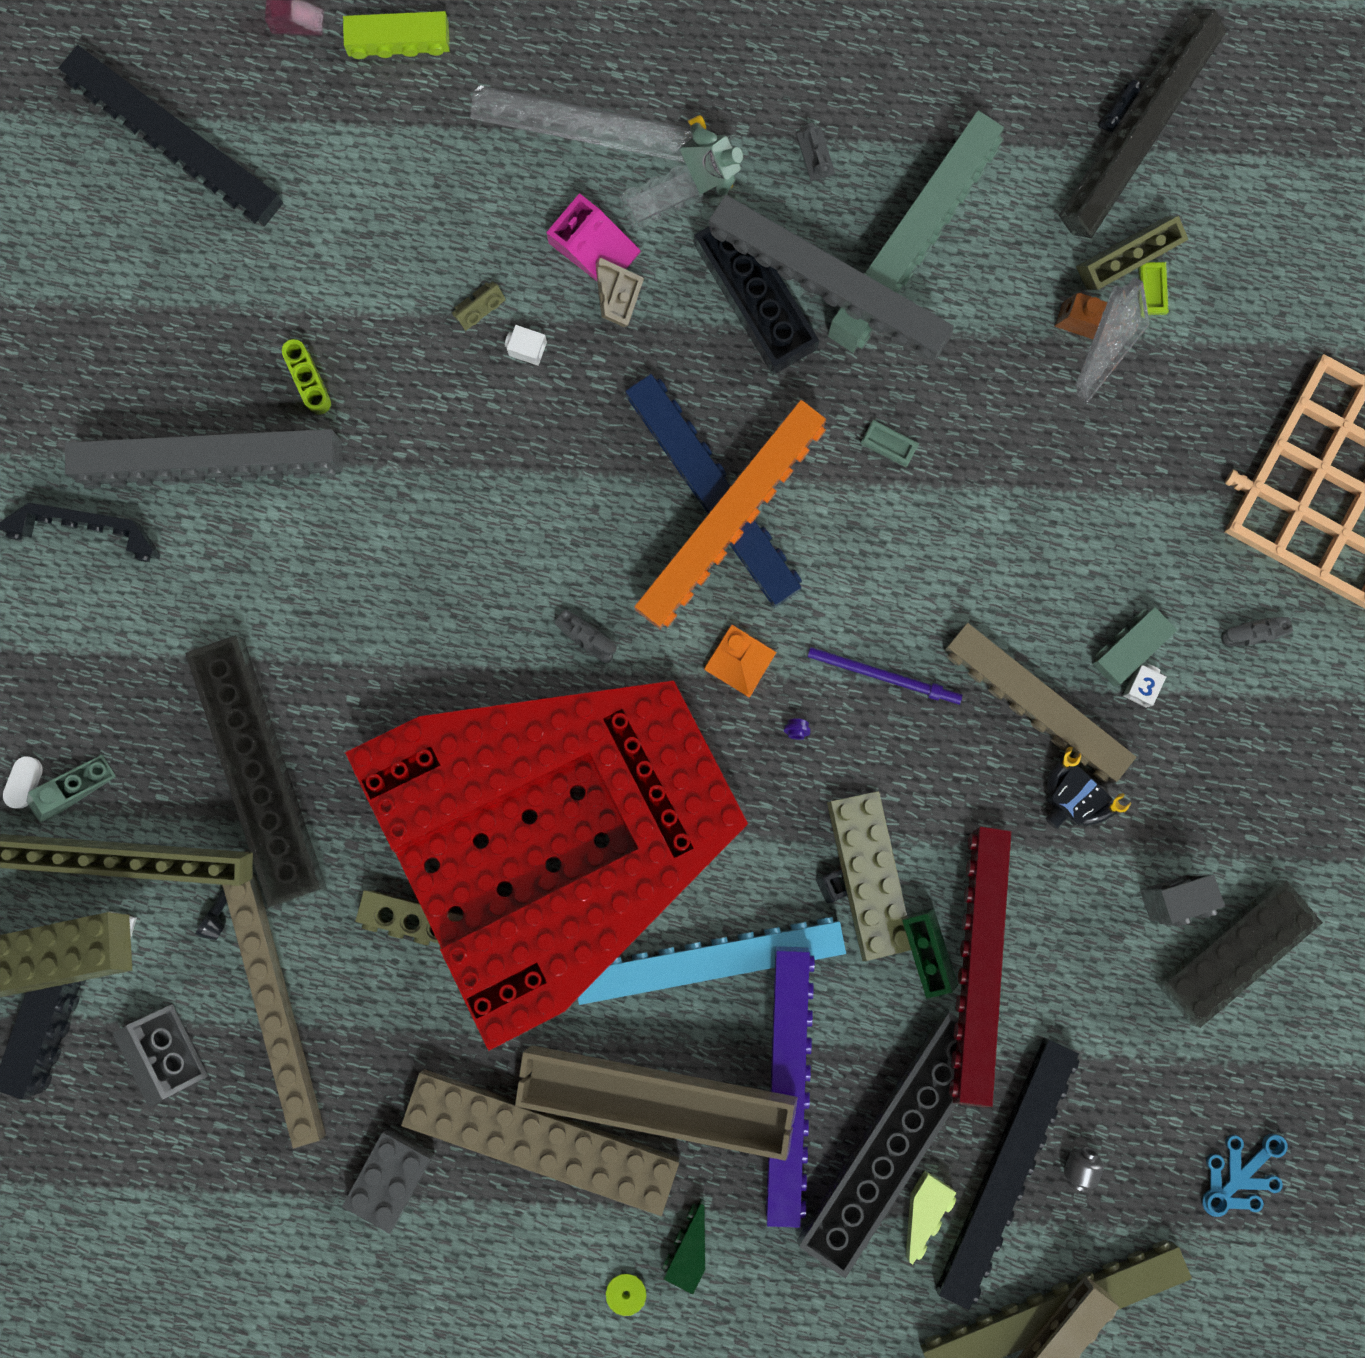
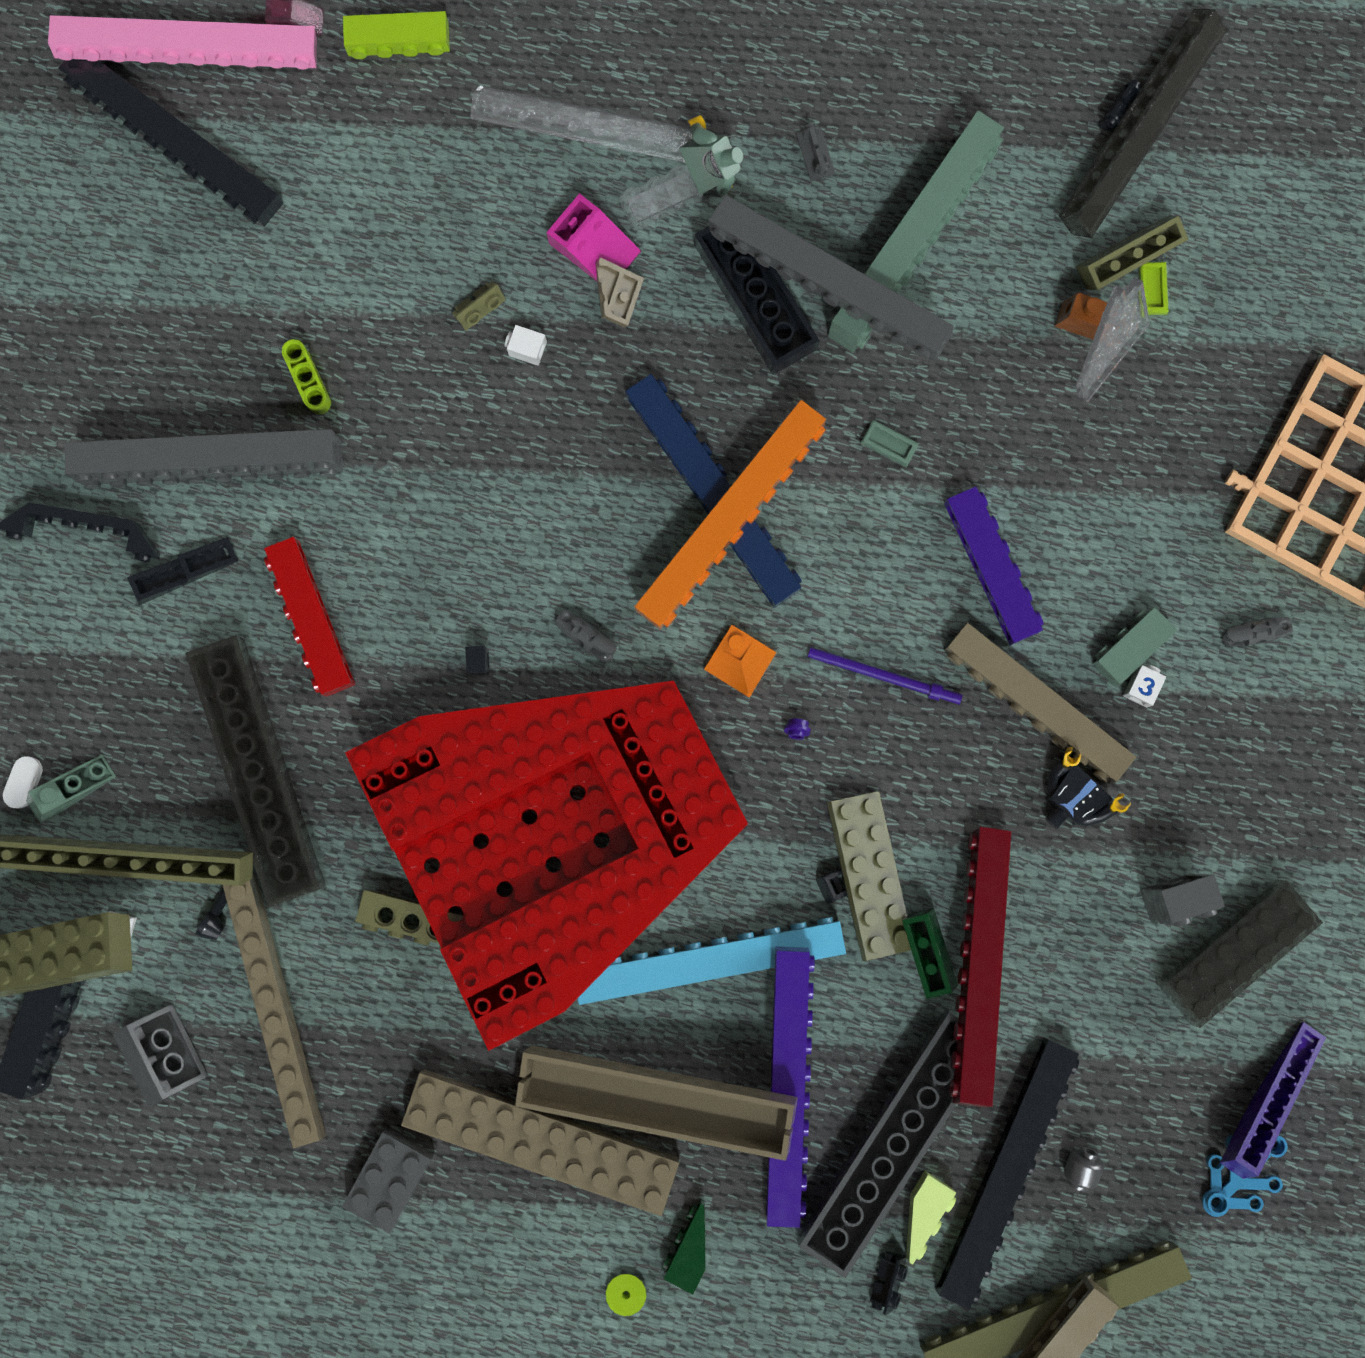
none -> bright pink brick [48,15,317,69]
none -> black slope [127,537,238,606]
none -> red brick [264,536,355,697]
none -> black slope [465,646,490,675]
none -> black hinge [870,1252,908,1315]
none -> dark purple brick [944,487,1044,646]
none -> dark purple slope [1220,1022,1326,1179]

